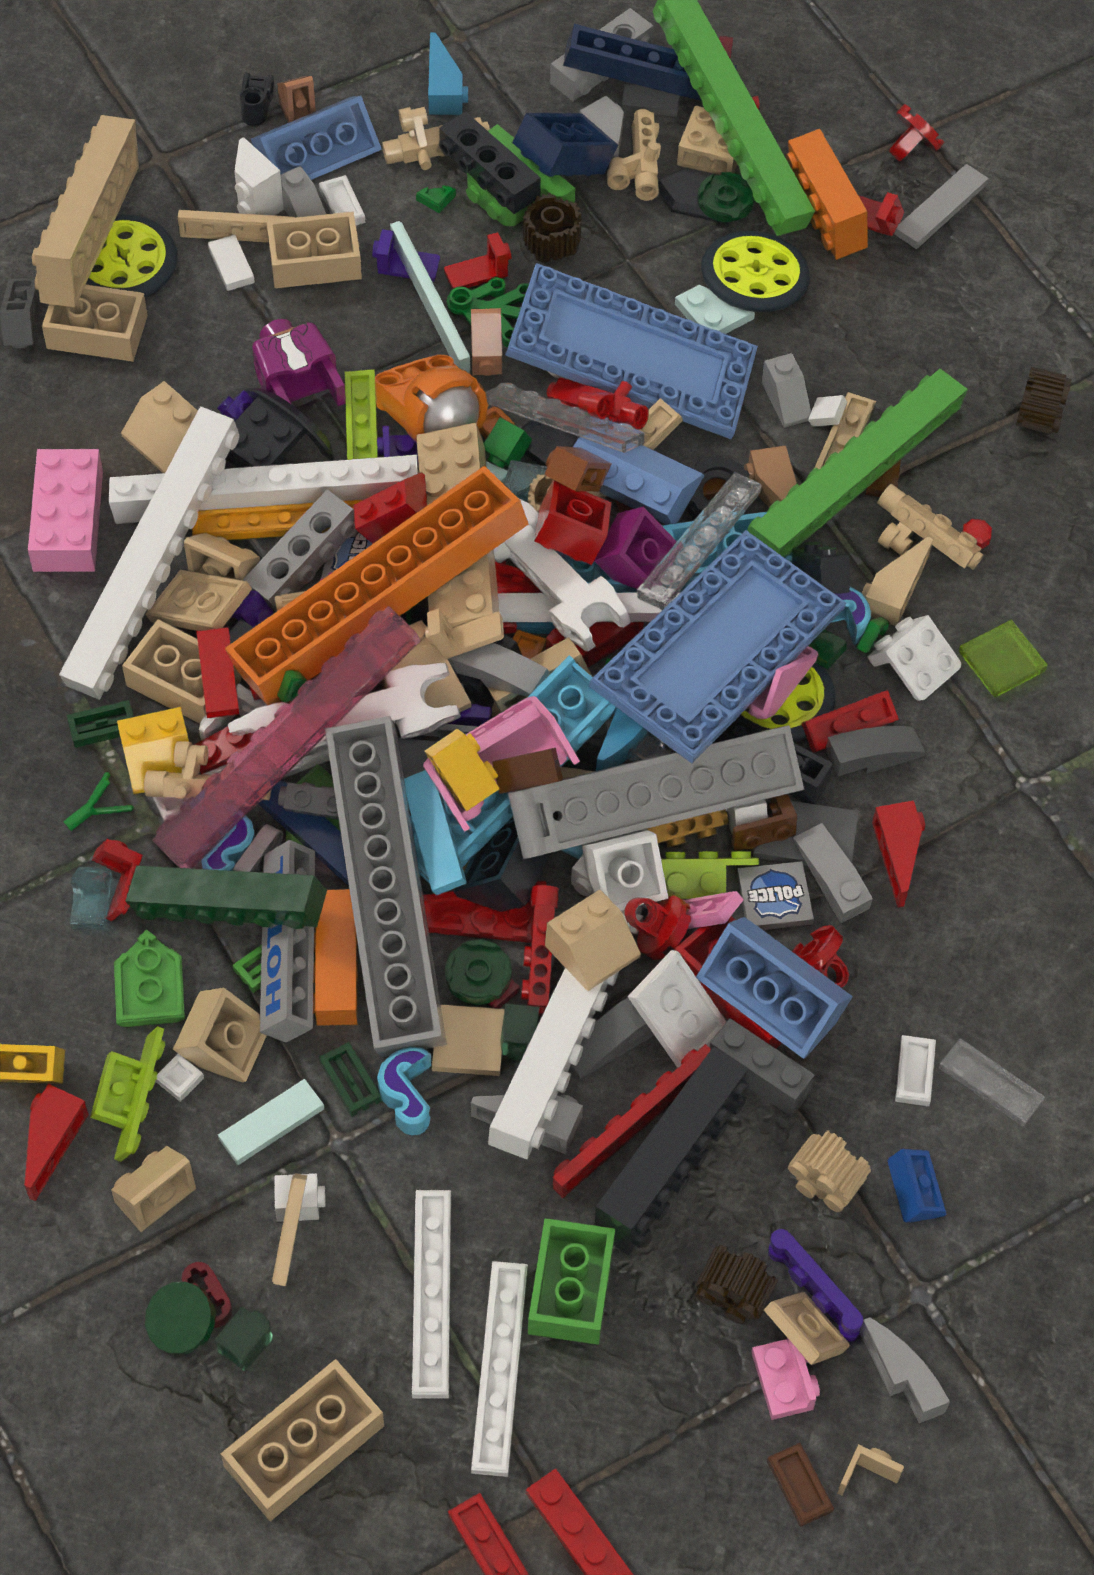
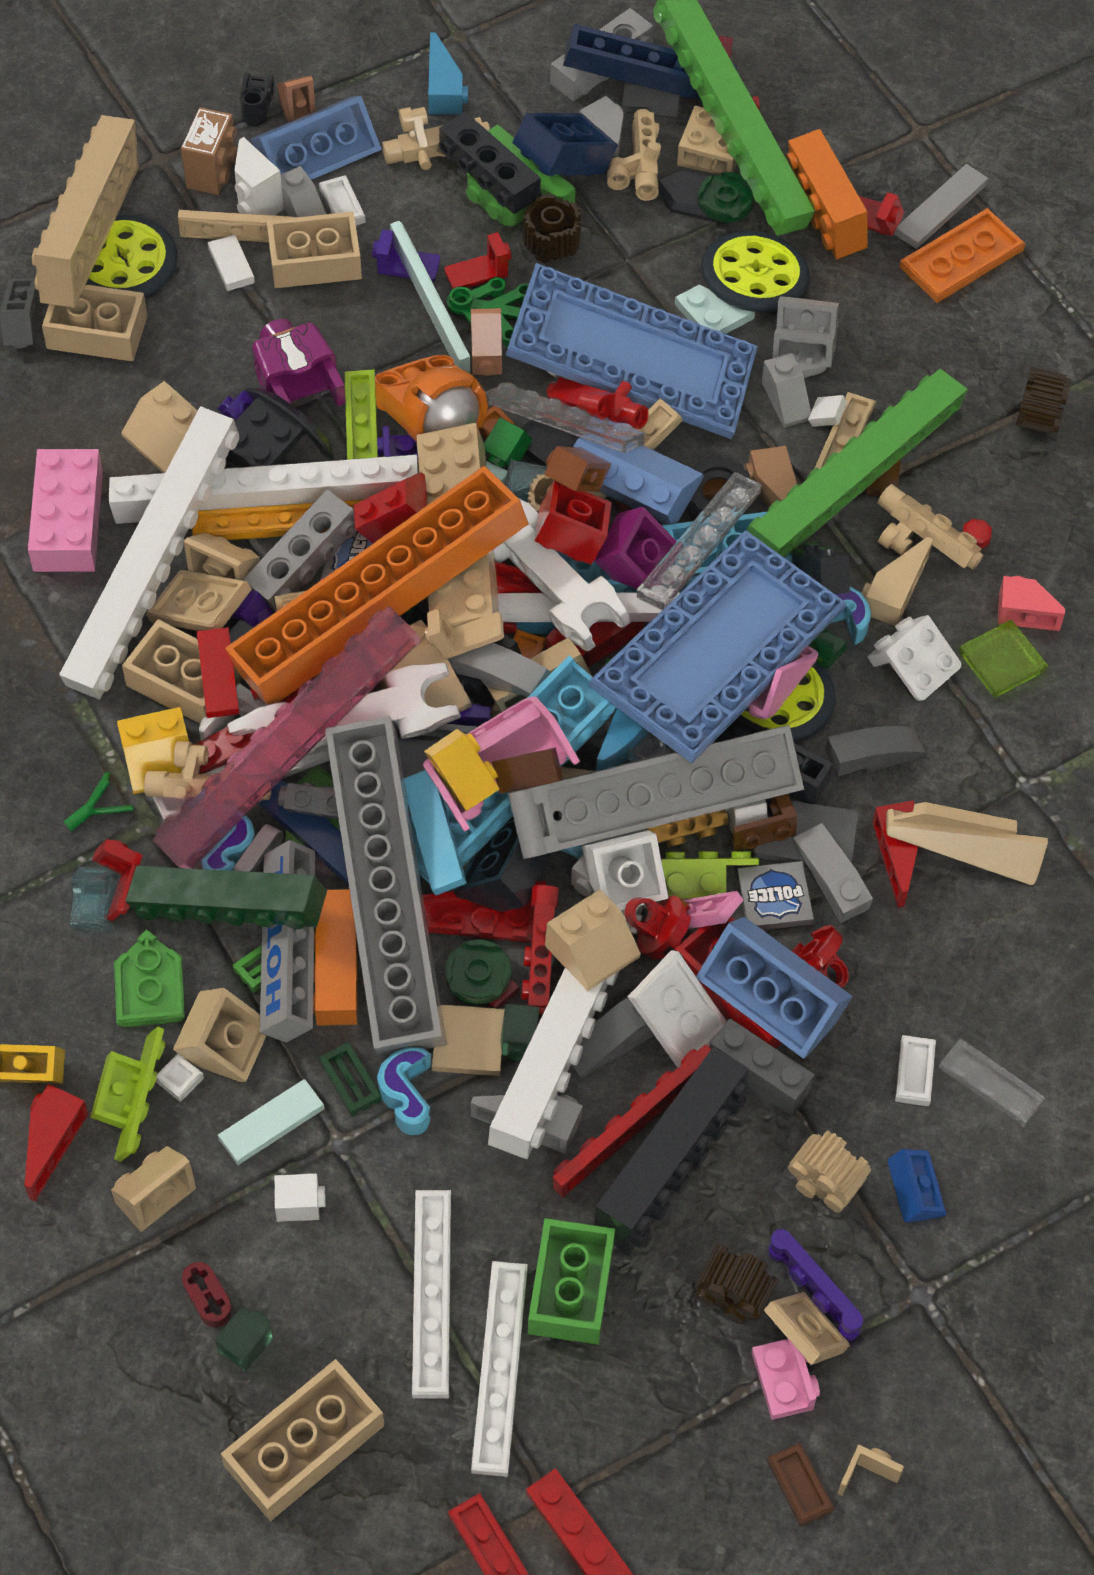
dark green tile [66,700,134,748] -> none
dark green tile [145,1282,216,1355] -> none
tan tile [272,1173,307,1286] -> none
green tile [277,670,311,702] -> none
green tile [416,185,456,213] -> none
red tile [801,690,899,753] -> none
green tile [856,617,890,653] -> none
light grey slope [860,1317,950,1424] -> none
red tile [889,104,945,161] -> none
none -> medium nougat brick [181,107,238,195]
none -> light grey piece [773,296,839,378]
none -> tan wedge [886,802,1048,885]
none -> orange tile [899,208,1025,303]
none -> coral slope [997,576,1065,631]

